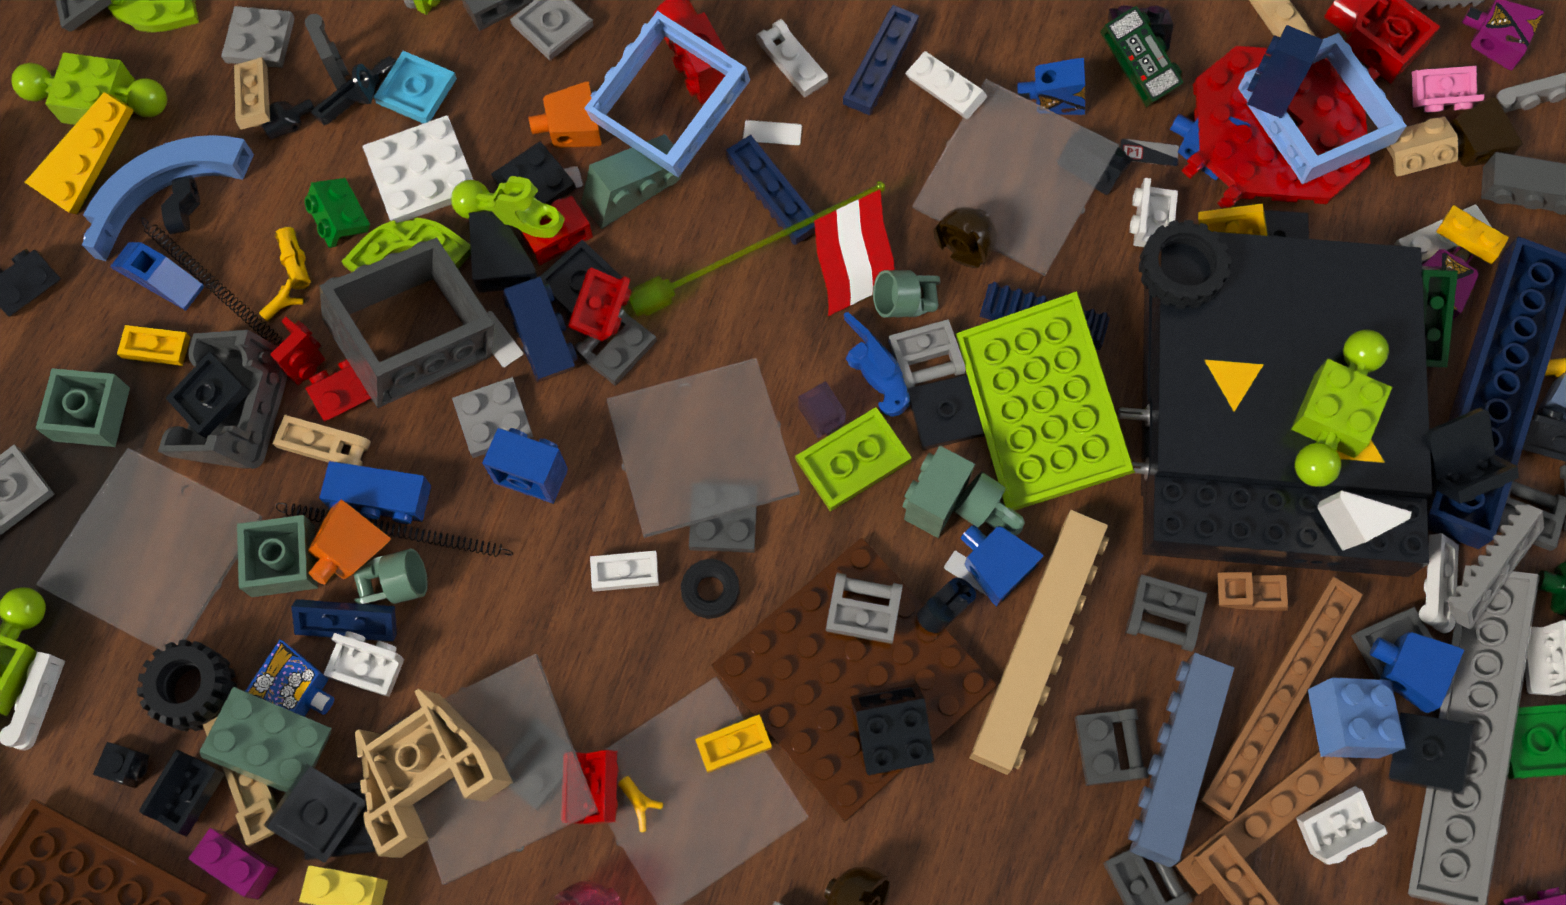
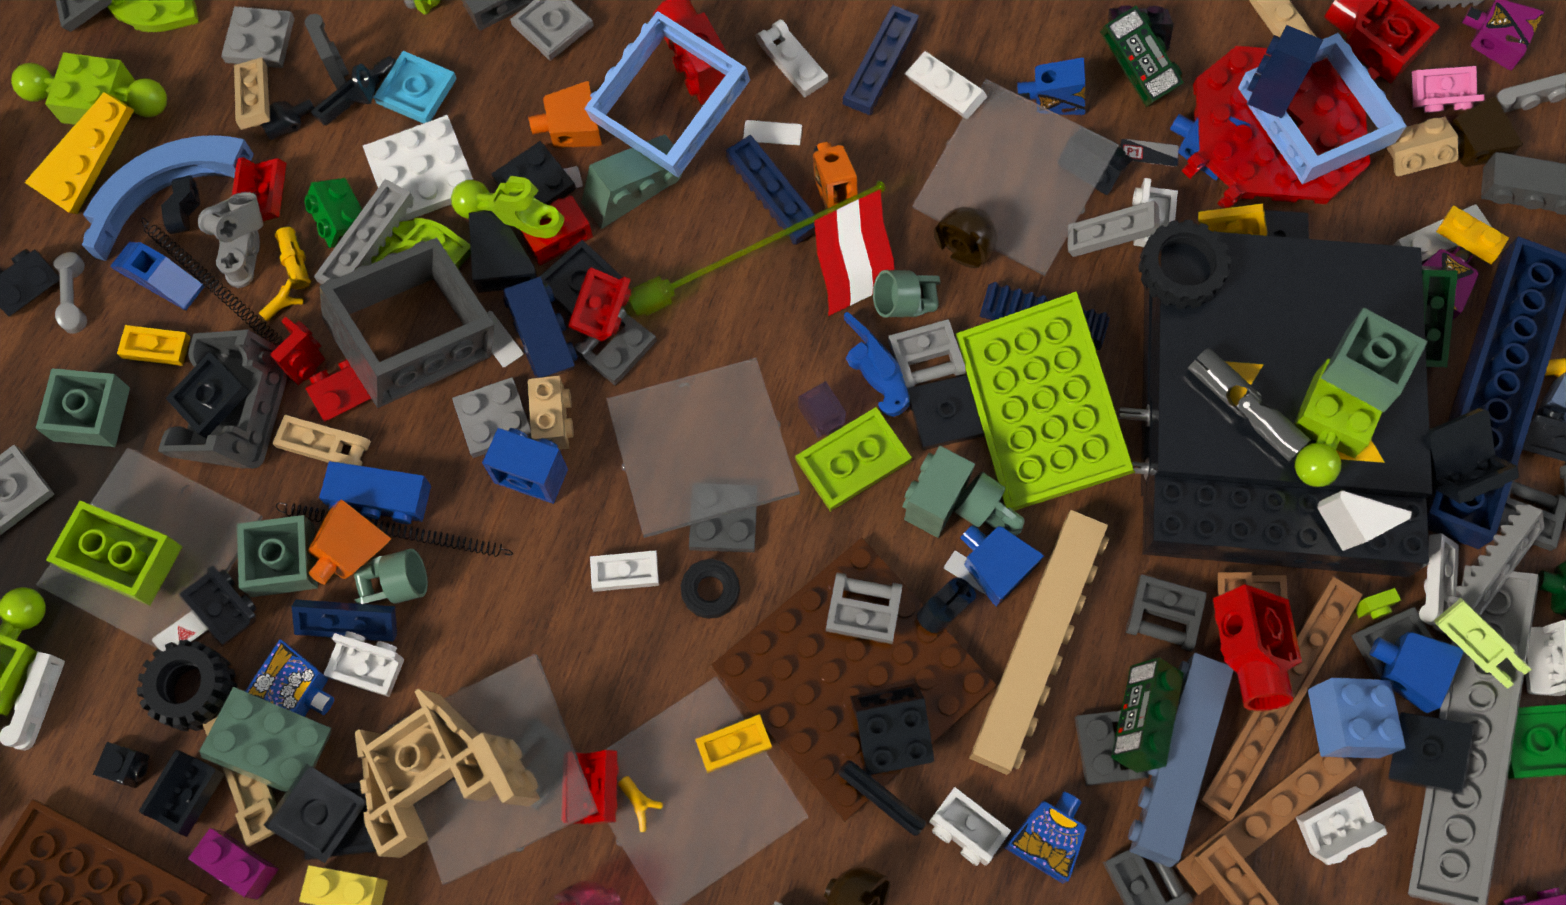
none -> lime brick [46,501,183,606]
none -> light grey bar [53,252,87,334]
none -> white sticker [152,612,207,651]
none -> black bracket [179,565,257,647]
none -> light grey piece [198,192,263,243]
none -> light grey piece [216,230,260,288]
none -> red bracket [232,157,287,221]
none -> light grey gear [314,179,414,284]
none -> tan plate [470,733,540,807]
none -> tan bracket [528,376,574,450]
none -> orange torso [813,142,858,214]
none -> black axle [839,760,926,836]
none -> white bracket [929,787,1011,866]
none -> torso [1004,792,1086,884]
none -> light grey plate [1068,200,1160,257]
none -> dark green brick [1111,657,1184,773]
none -> dark grey piece [1188,347,1310,462]
none -> red brick [1213,584,1302,711]
none -> sand green brick [1321,307,1428,412]
none -> lime plate [1355,588,1401,619]
none -> yellowish green hinge [1434,598,1531,689]

